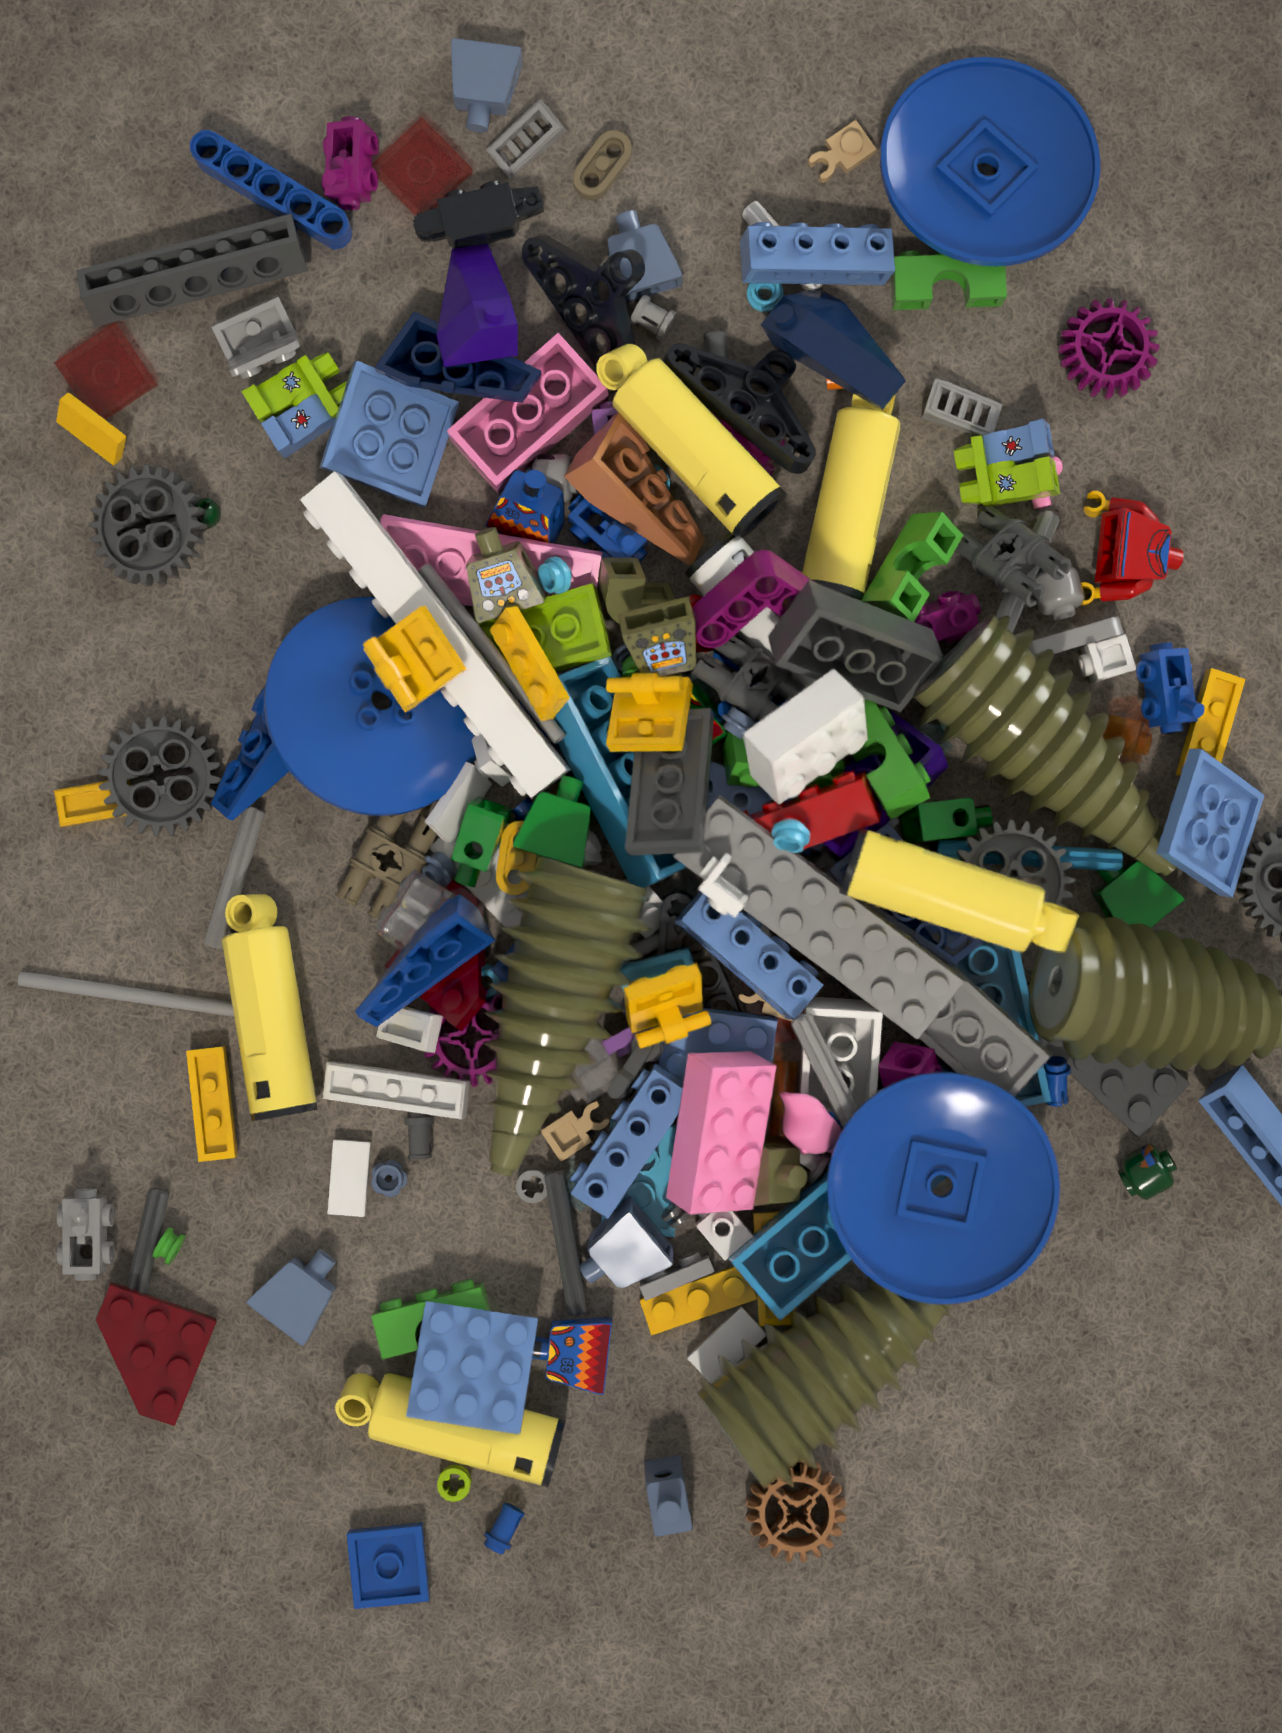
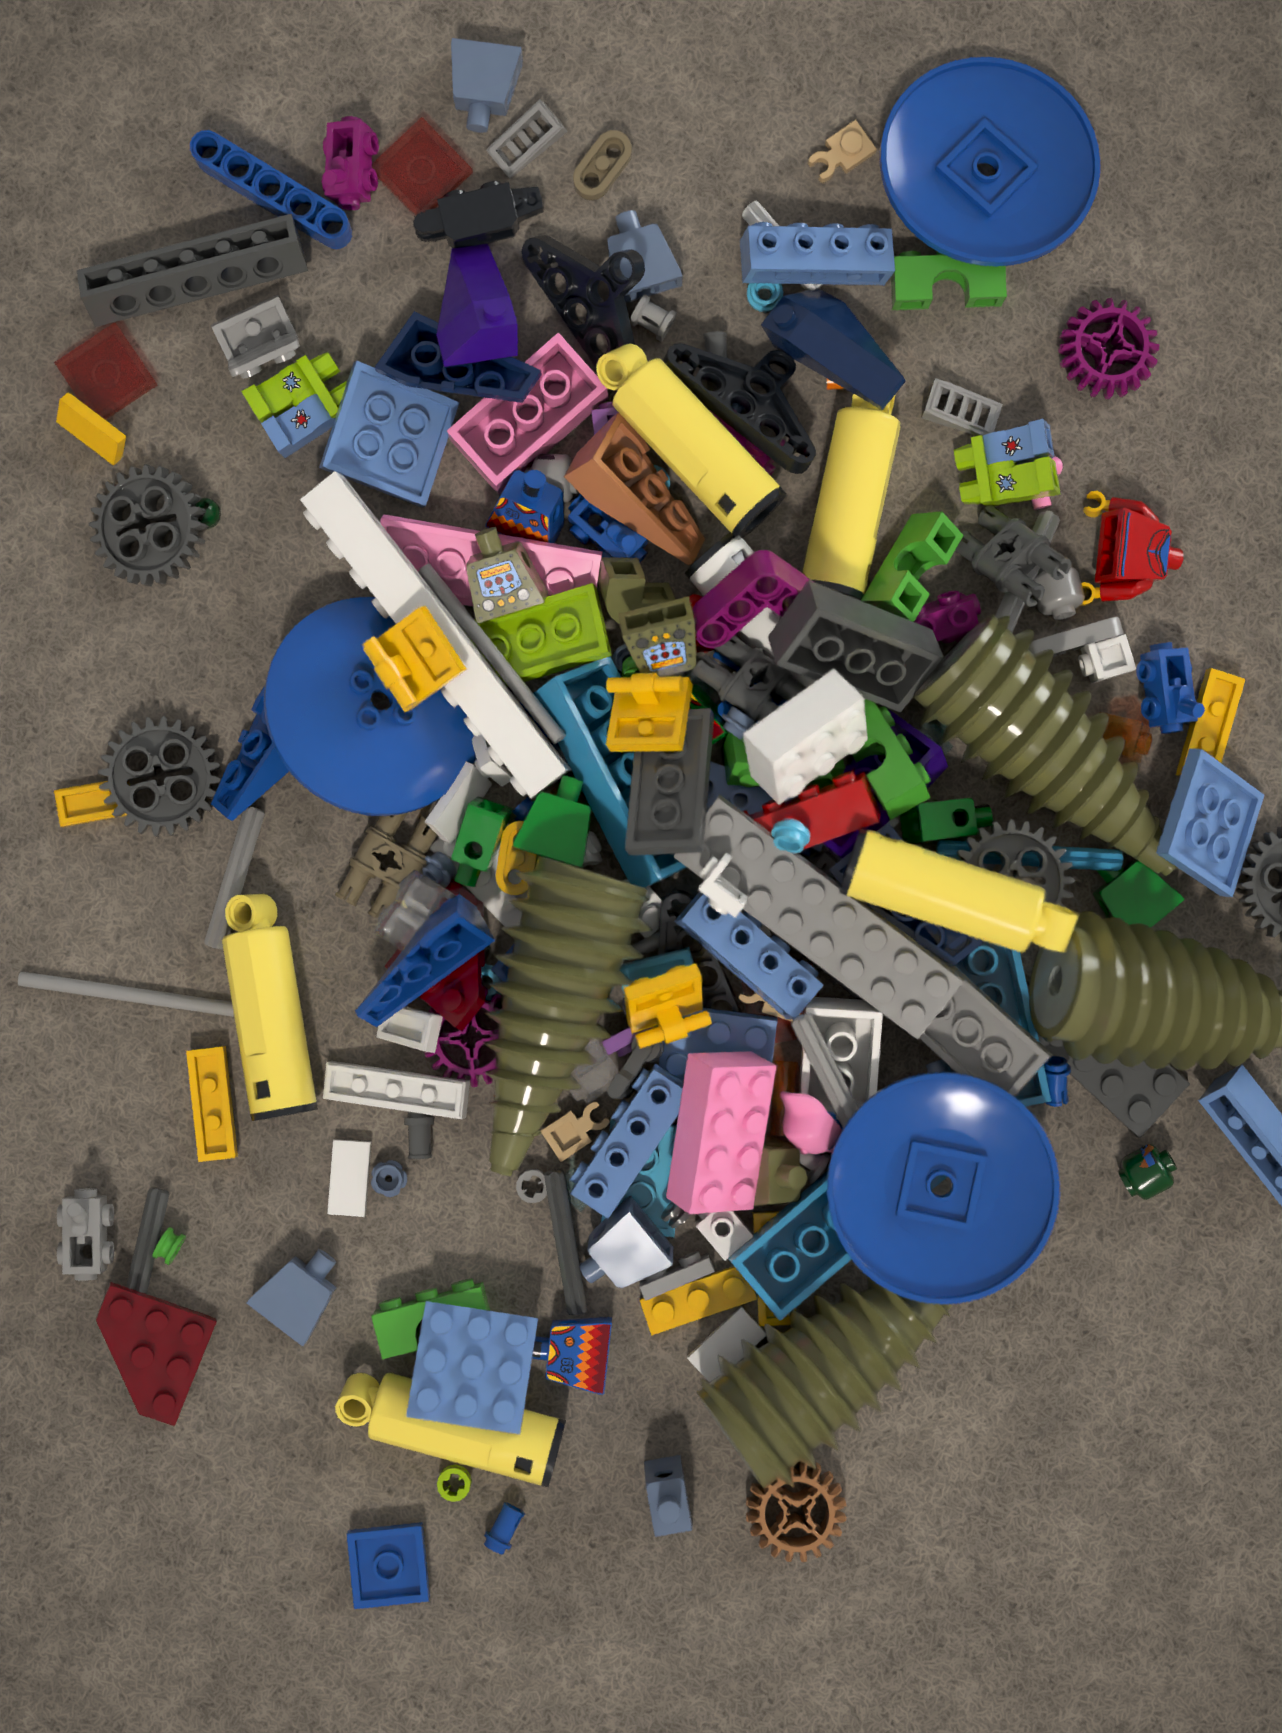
yellow plate [490,606,570,721] -> none
medium azure plate [538,556,572,594] -> none
magenta brick [878,1042,942,1088] -> none

